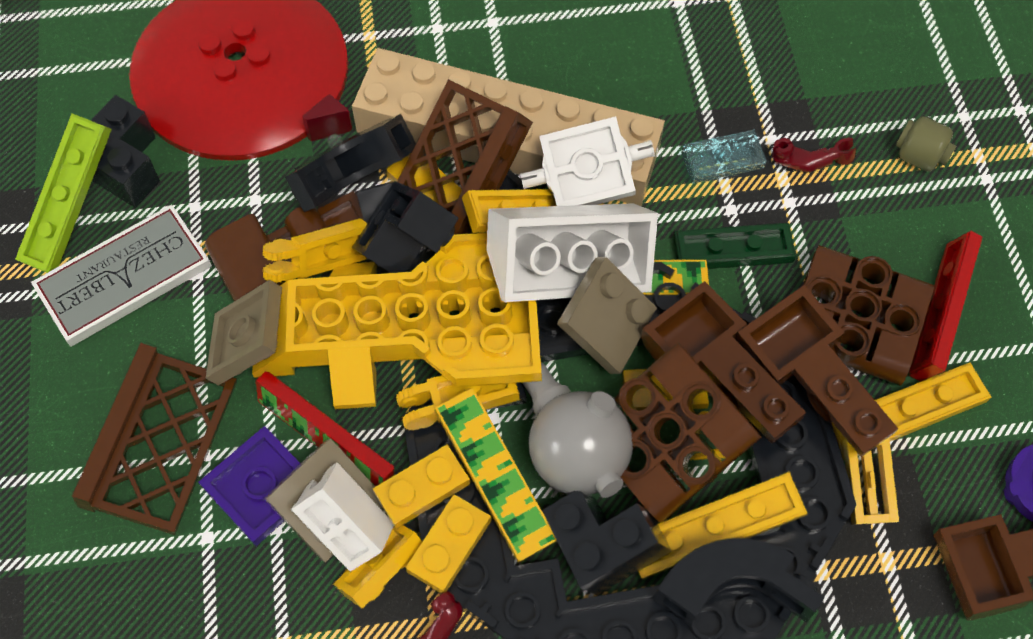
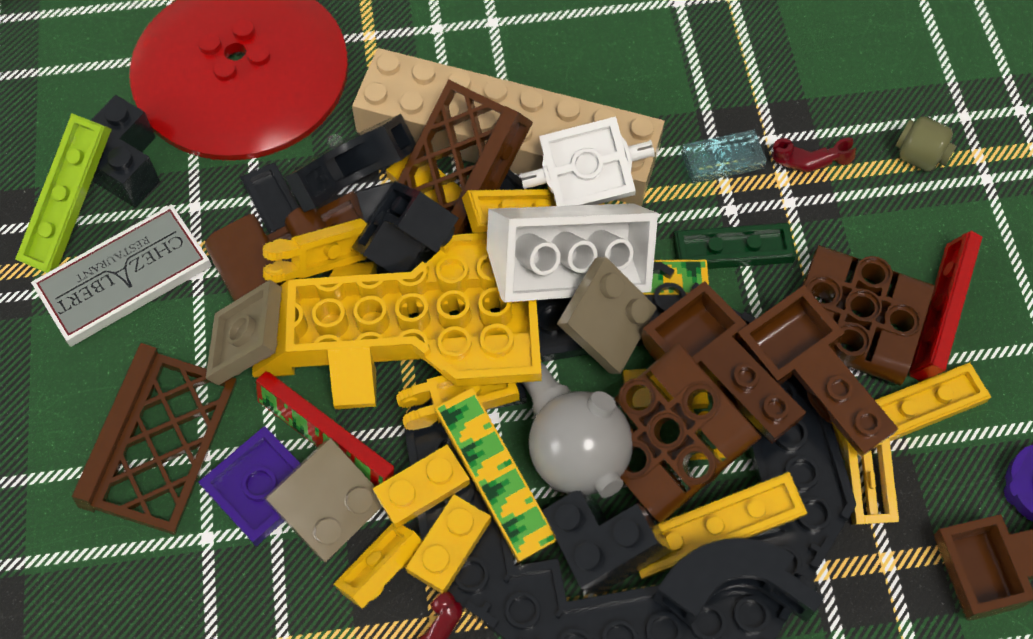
white hinge [291,462,394,572] -> none
dark red slope [303,94,353,141] -> none
none -> black tile [240,162,299,234]

